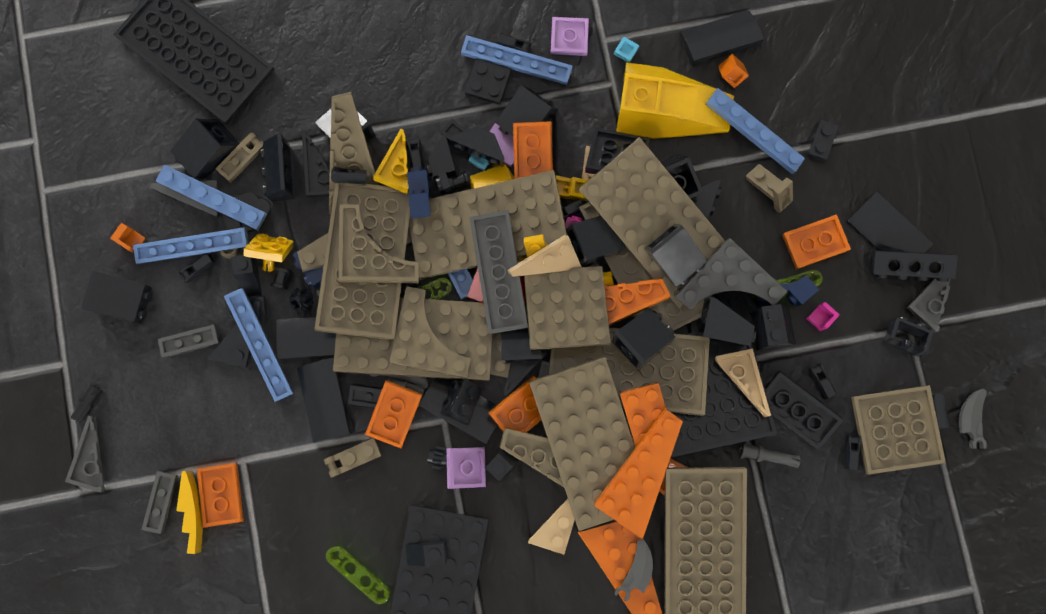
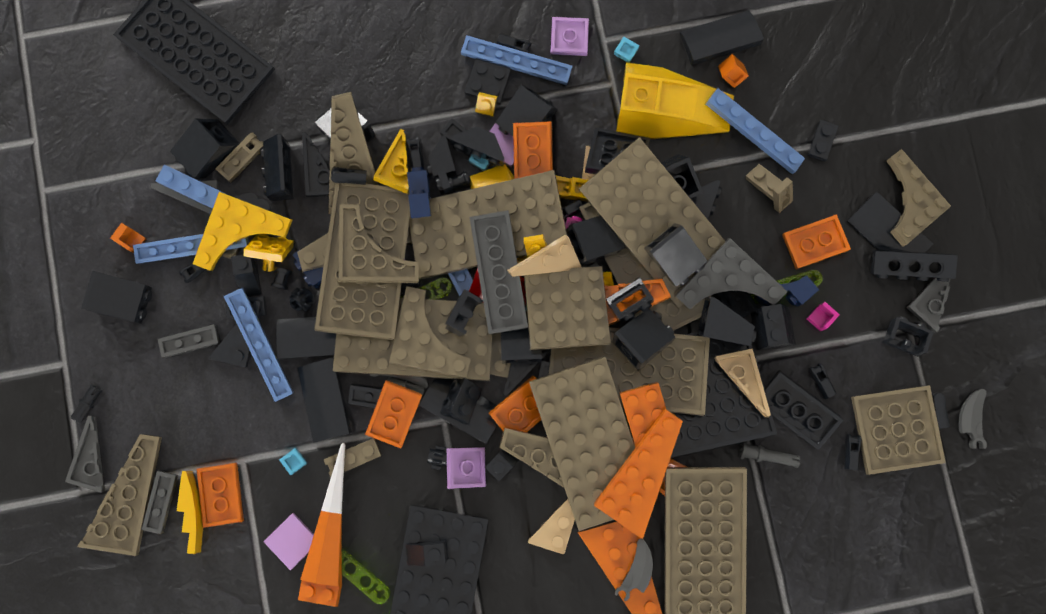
none -> dark tan wing [77,434,162,556]
none -> yellow plate [193,192,292,271]
none -> lavender tile [263,513,314,570]
none -> medium azure tile [279,448,307,475]
none -> orange plate [298,443,345,607]
none -> black window [445,289,483,337]
none -> yellow plate [475,92,498,116]
none -> black window [606,278,654,323]
none -> dark tan plate [886,149,951,247]

